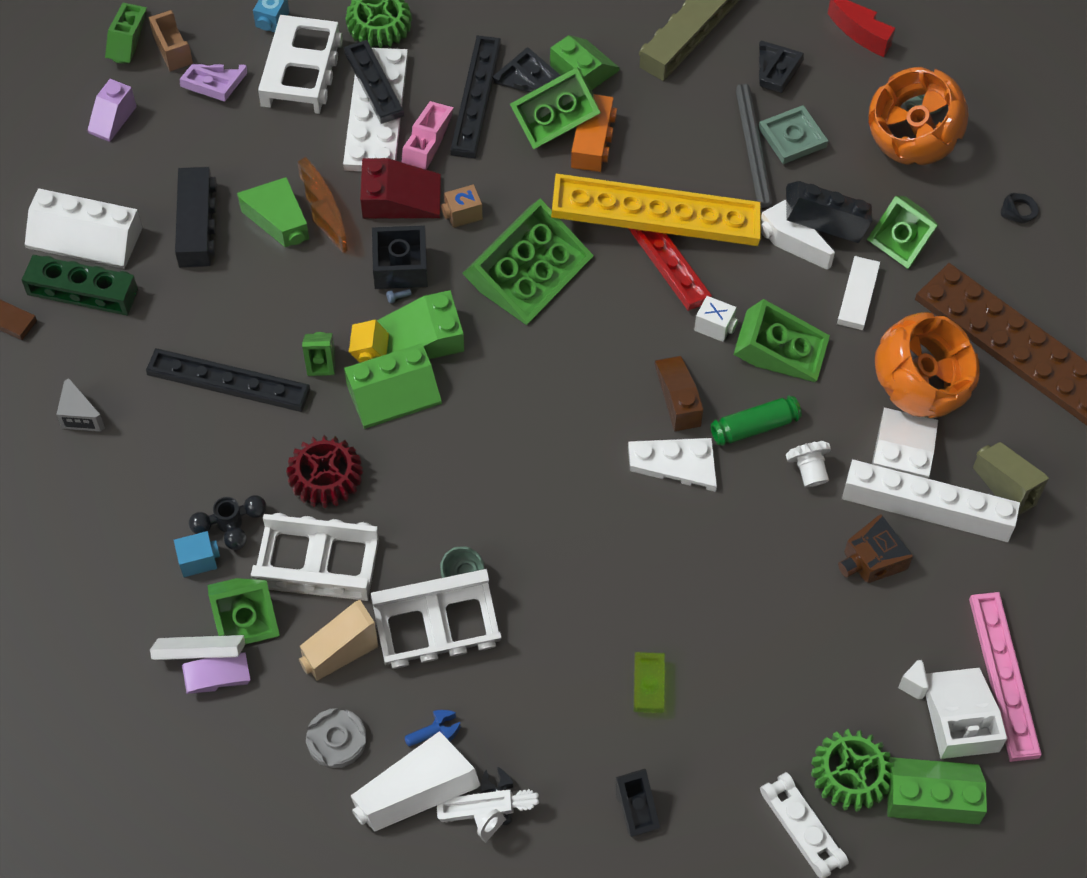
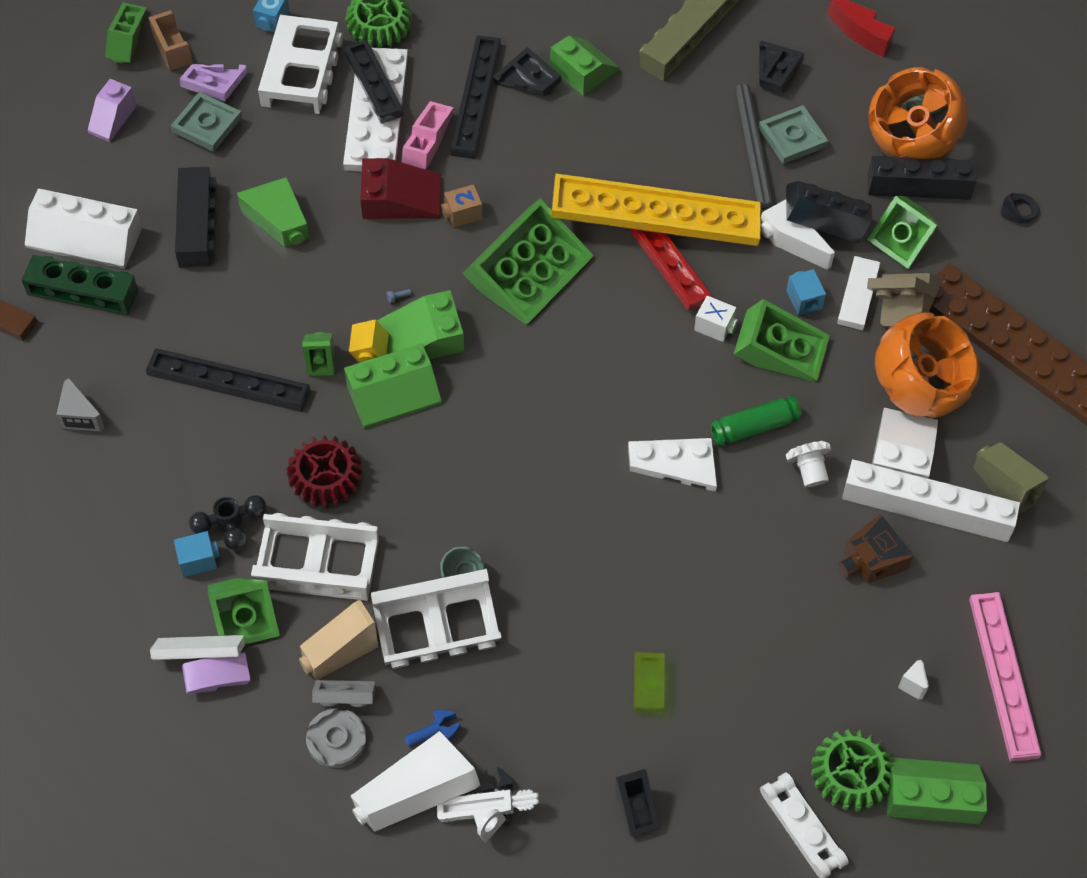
clear orange slope [298,157,348,253] -> none
black brick [372,225,428,289] -> none
bright green slope [510,67,601,149] -> none
orange brick [571,94,617,172] -> none
reddish brown slope [655,356,703,432] -> none
white slope [925,668,1007,759] -> none
none -> sand green plate [171,92,242,152]
none -> light grey plate [312,680,375,707]
none -> dark azure brick [786,269,826,316]
none -> black brick [867,156,977,200]
none -> dark tan piece [867,273,943,327]

